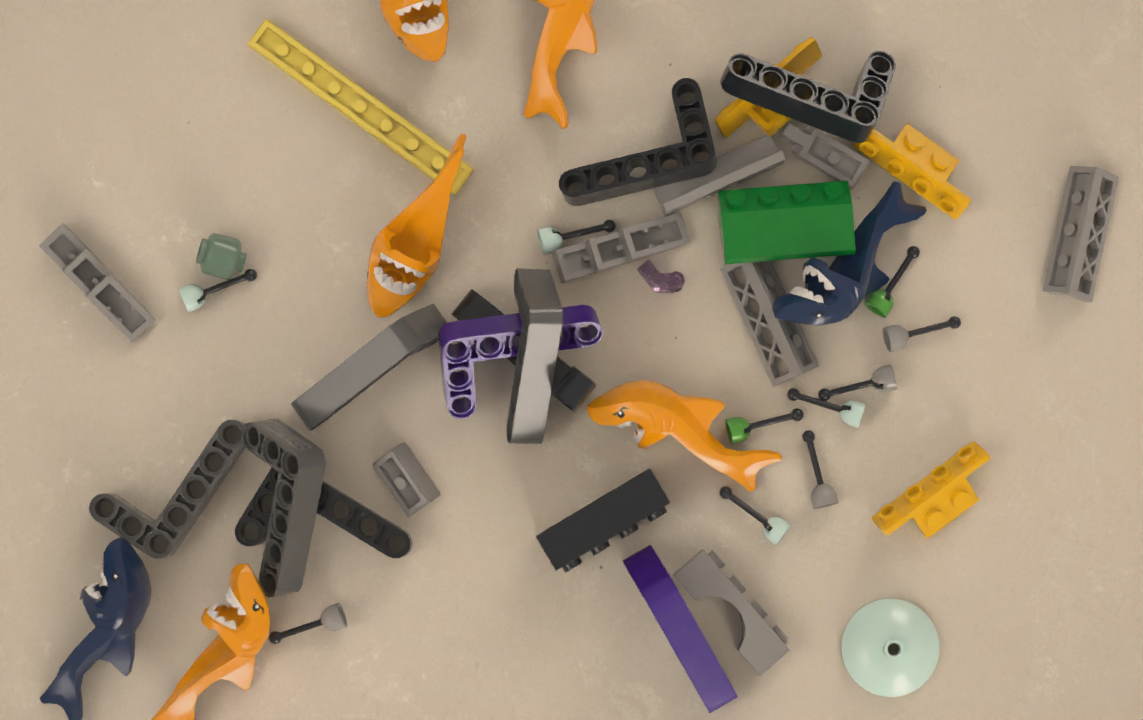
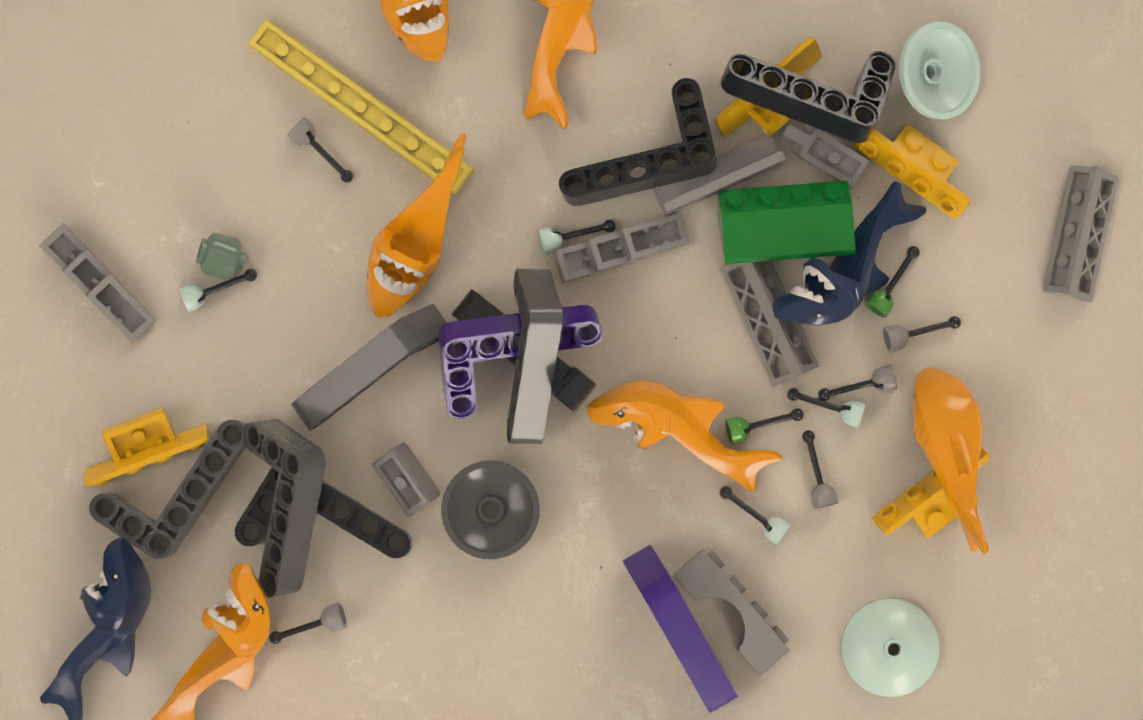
black brick [536,469,670,573] -> none
arm [637,260,685,293] -> none
none -> yellow bracket [84,407,209,487]
none -> hinge [287,117,353,183]
none -> dark grey dish [441,461,540,559]
none -> light aqua dish [899,21,980,120]
none -> light orange piece [913,368,989,554]

